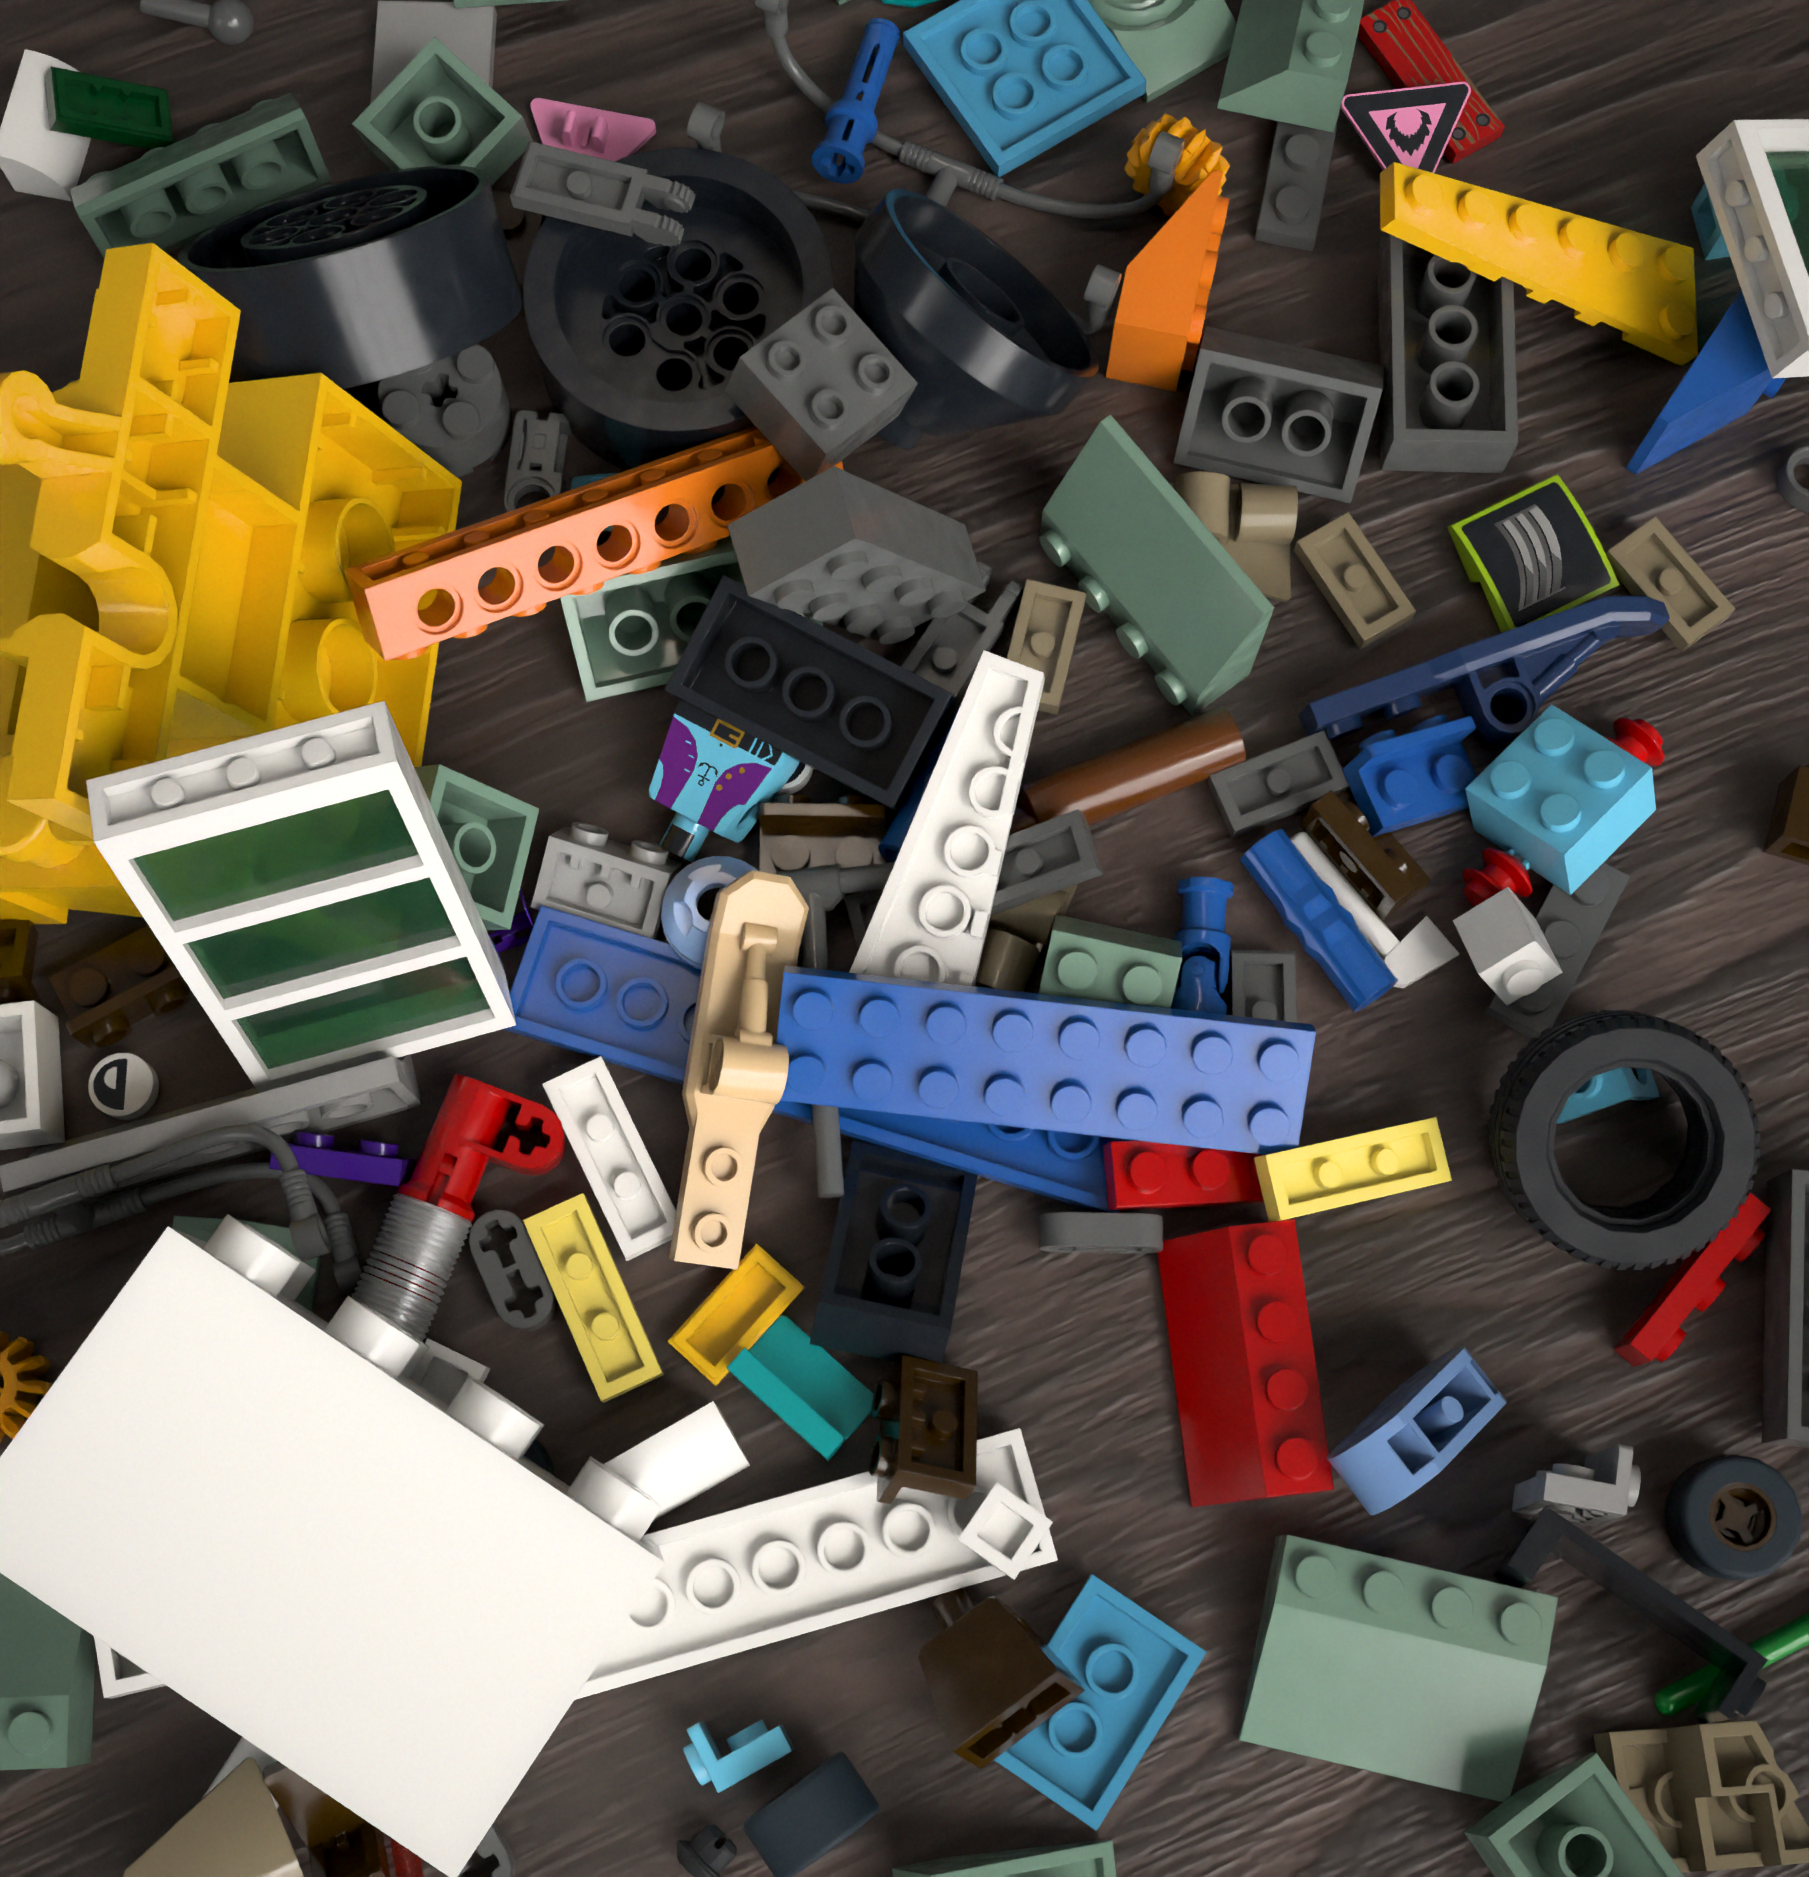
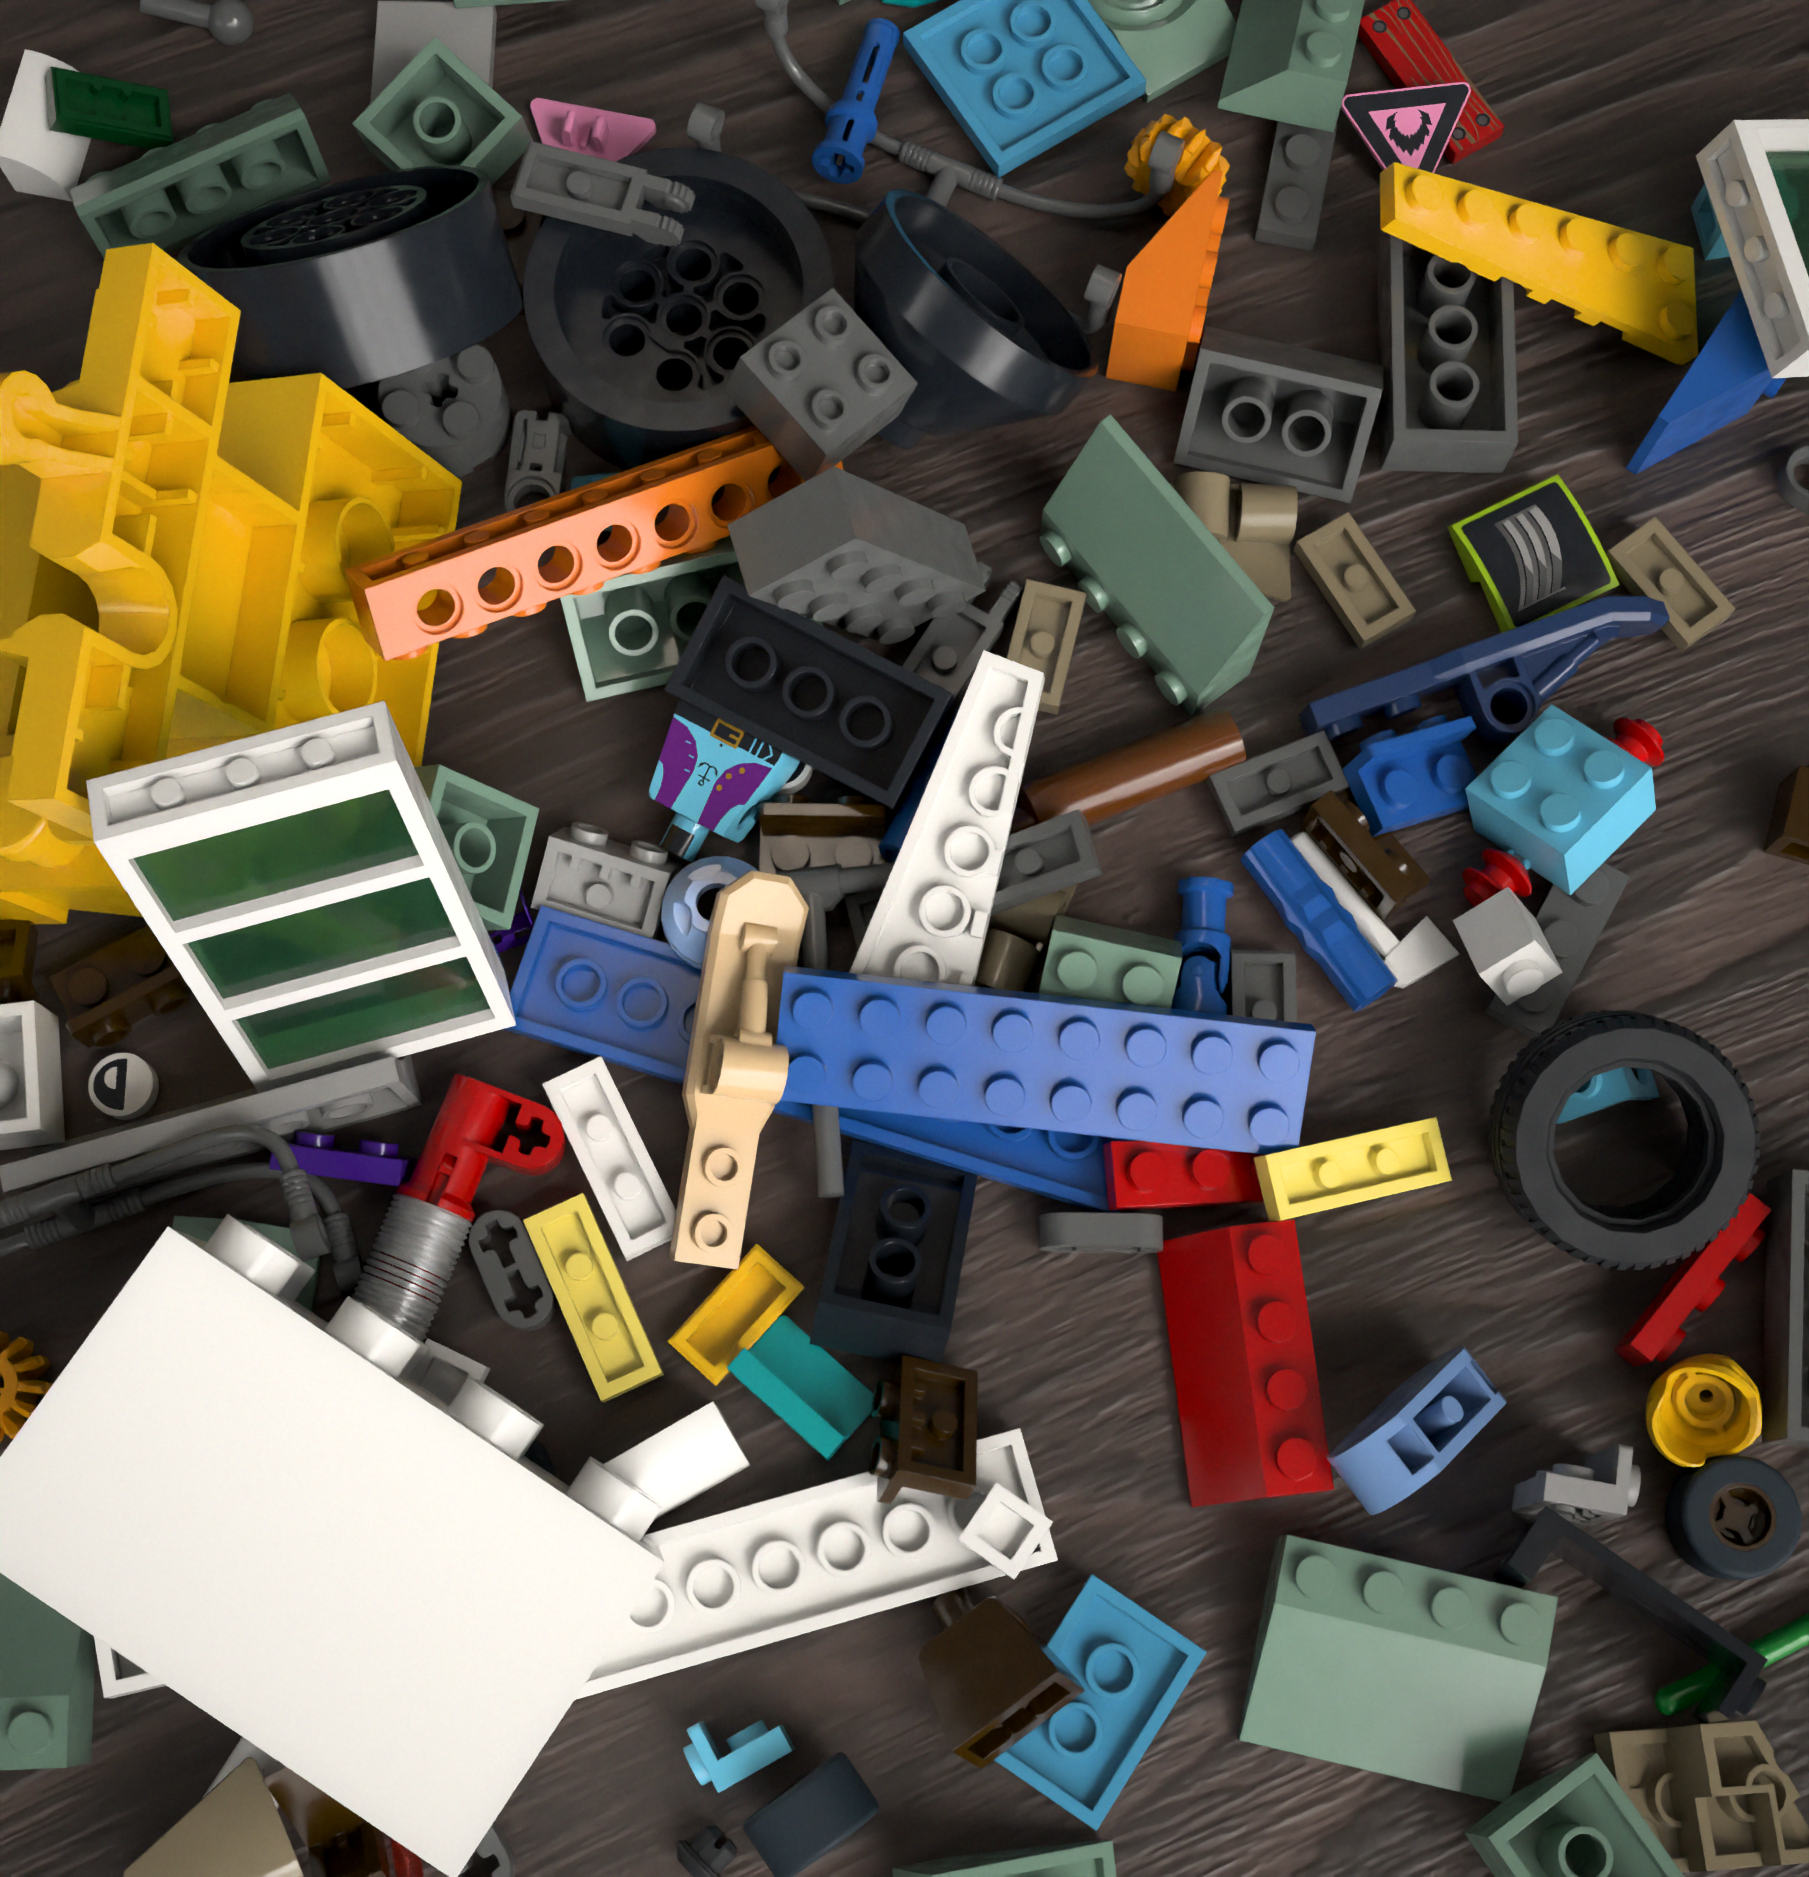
none -> yellow helmet [1645,1353,1762,1467]

